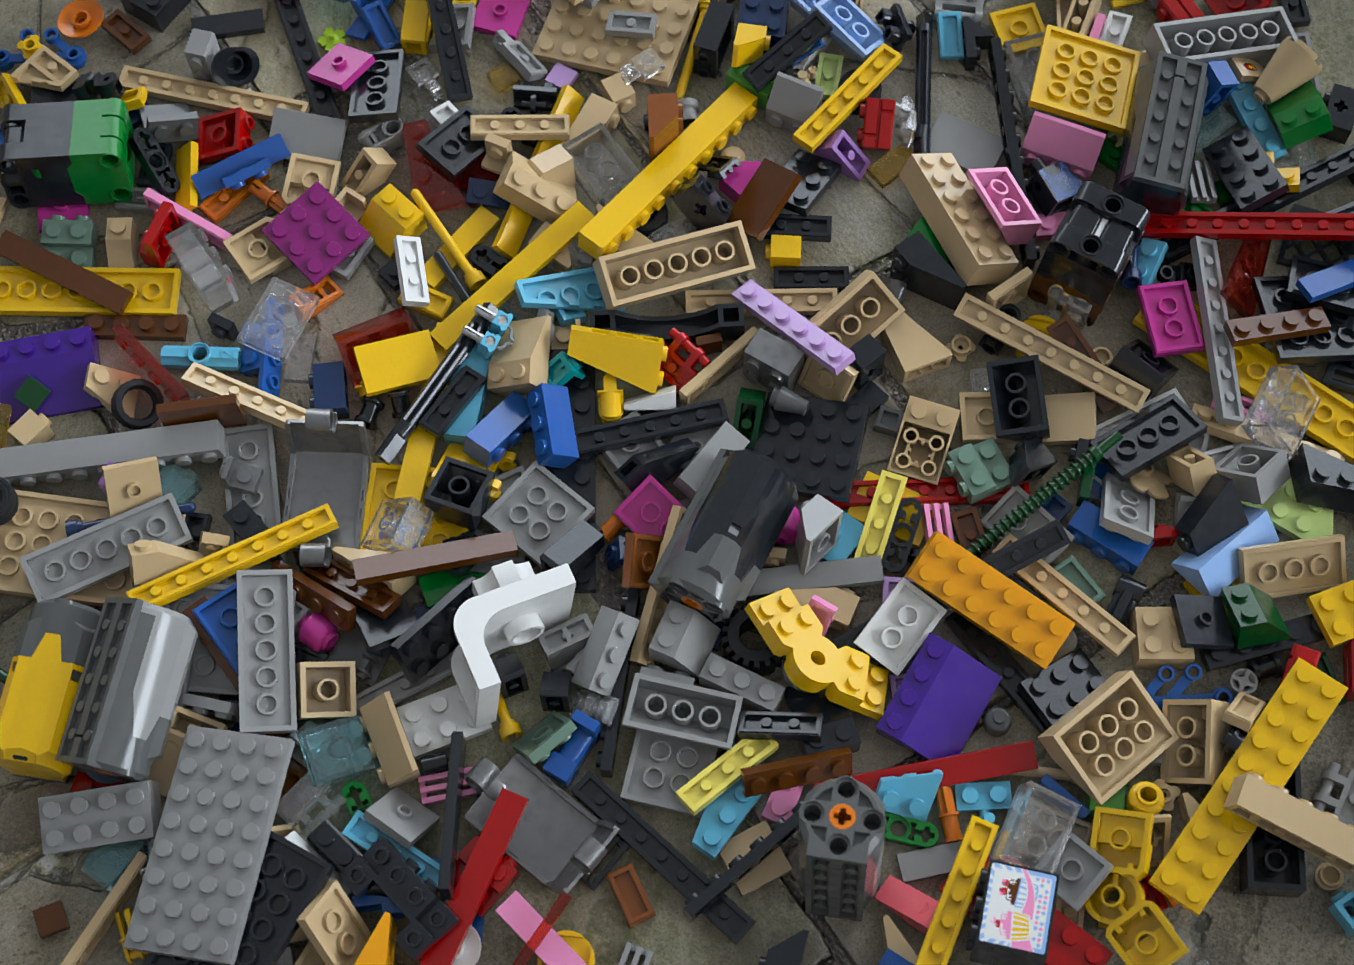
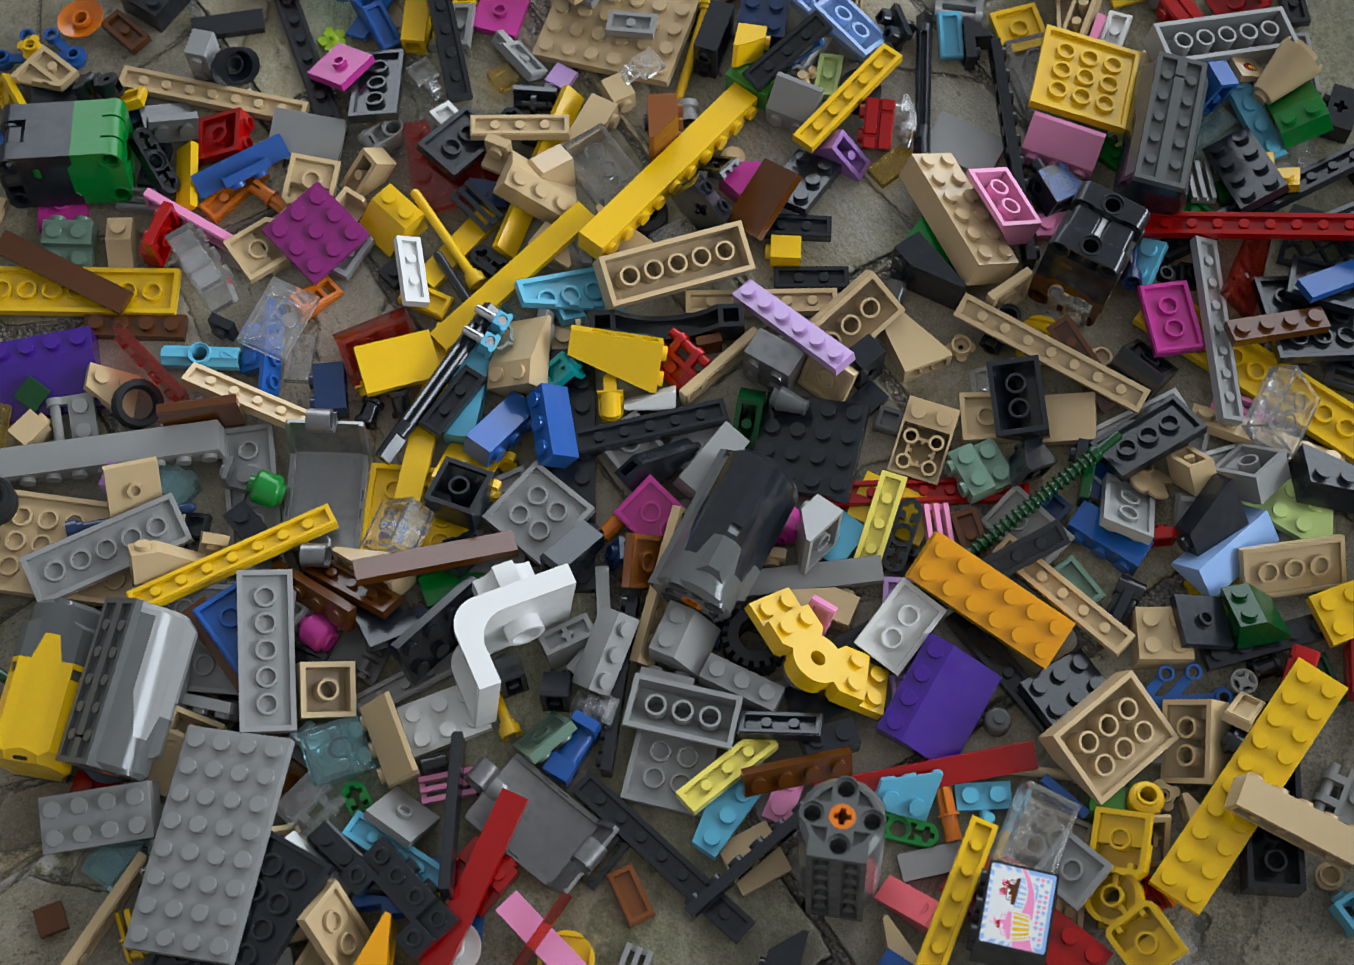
none -> light grey plate [46,392,101,441]
none -> green head [246,470,288,508]
none -> black tile [450,180,503,234]
none -> light grey beam [595,566,611,616]

